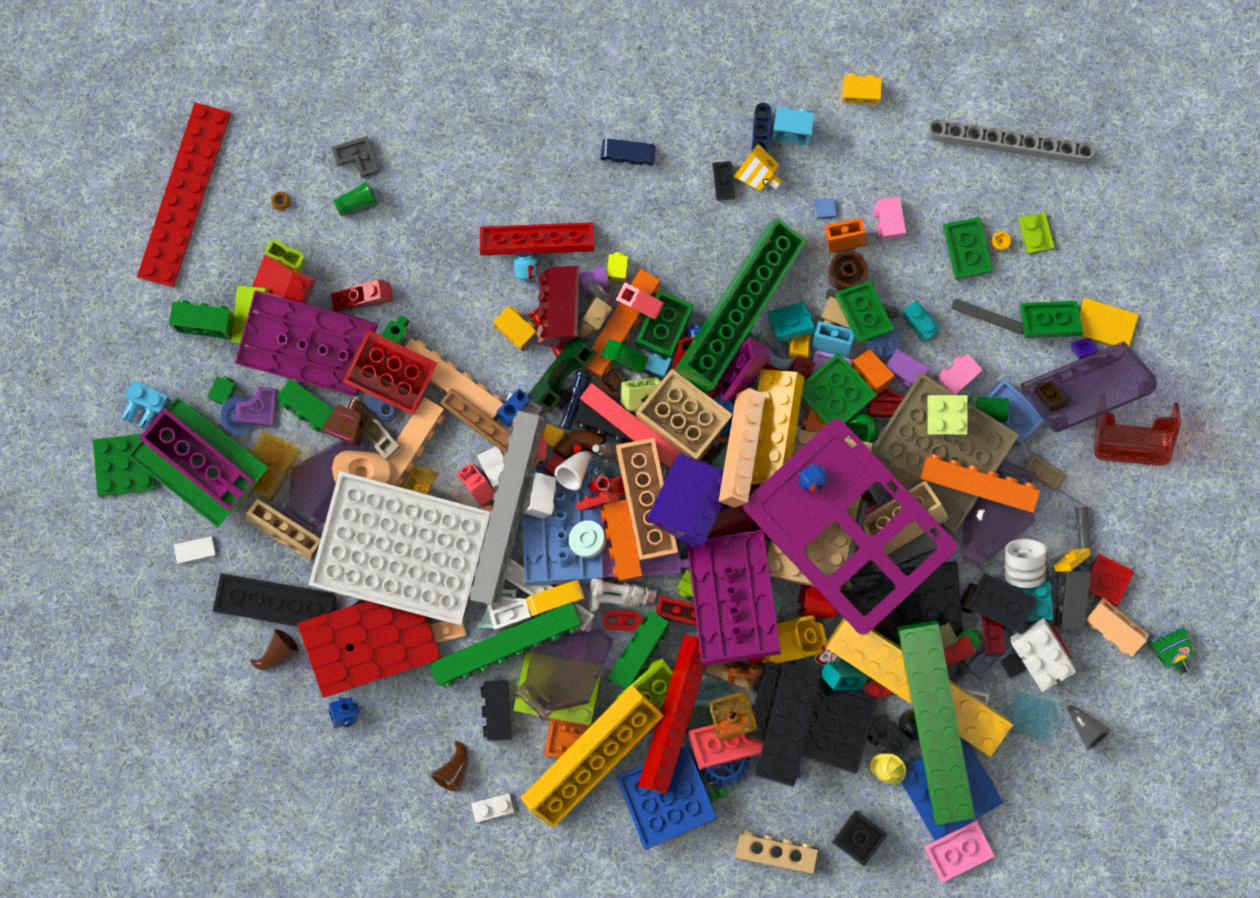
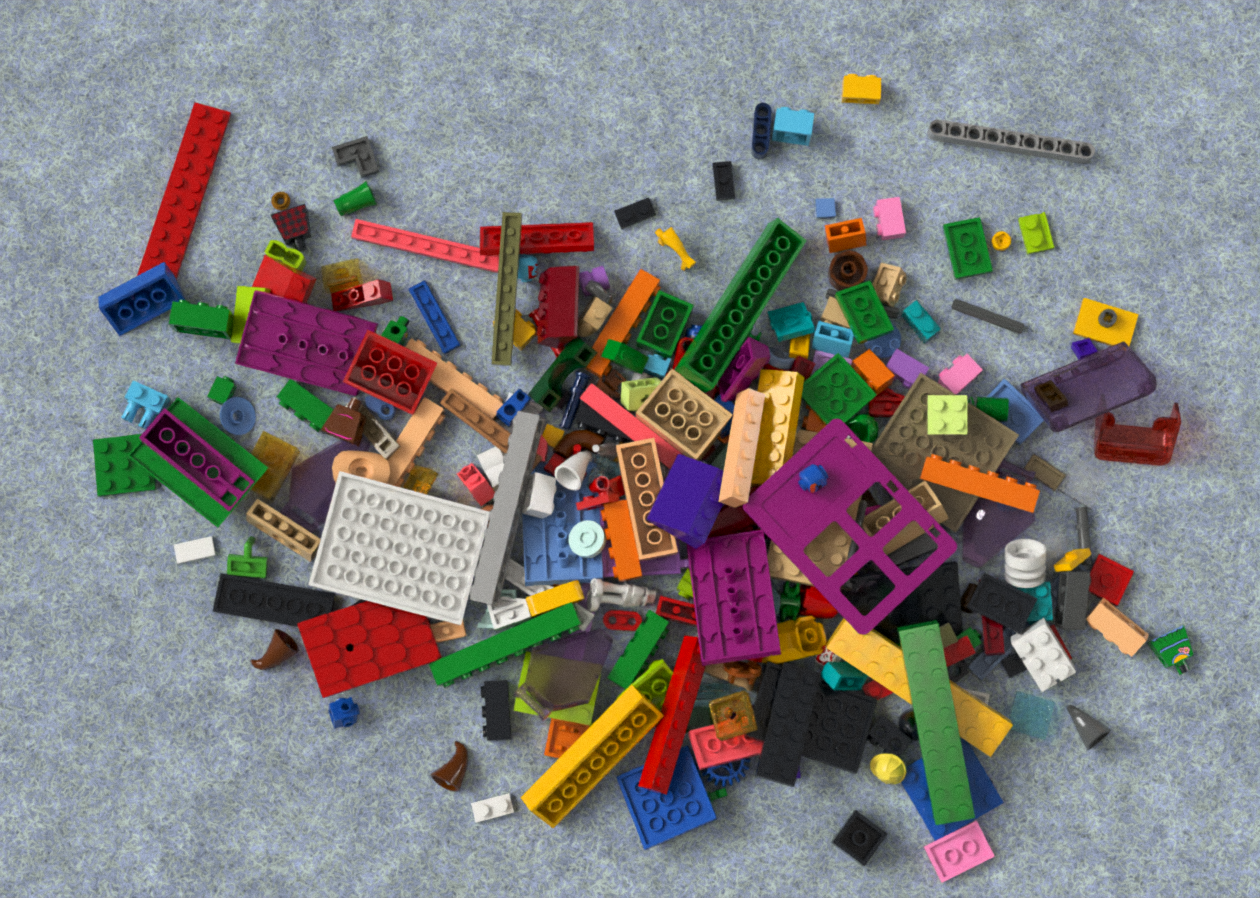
medium lavender tile [234,386,277,427] -> none
dark blue beam [600,139,656,166] -> none
neon yellow brick [607,252,628,282] -> none
coral slope [616,283,664,320] -> none
yellow torso [734,144,782,190] -> none
tan brick [735,831,818,874] -> none
green plate [1020,301,1083,339] -> none
none -> blue slope [98,262,185,336]
none -> bright green plate [227,536,268,578]
none -> black torso [271,204,311,252]
none -> clear yellow slope [321,258,364,294]
none -> coral plate [351,219,499,273]
none -> blue tile [408,280,461,354]
none -> olive plate [491,212,523,366]
none -> black plate [614,197,656,229]
none -> yellow animal [655,227,696,271]
none -> green pin [779,581,801,622]
none -> tan bracket [872,263,907,307]
none -> dark grey bush [1098,309,1117,328]

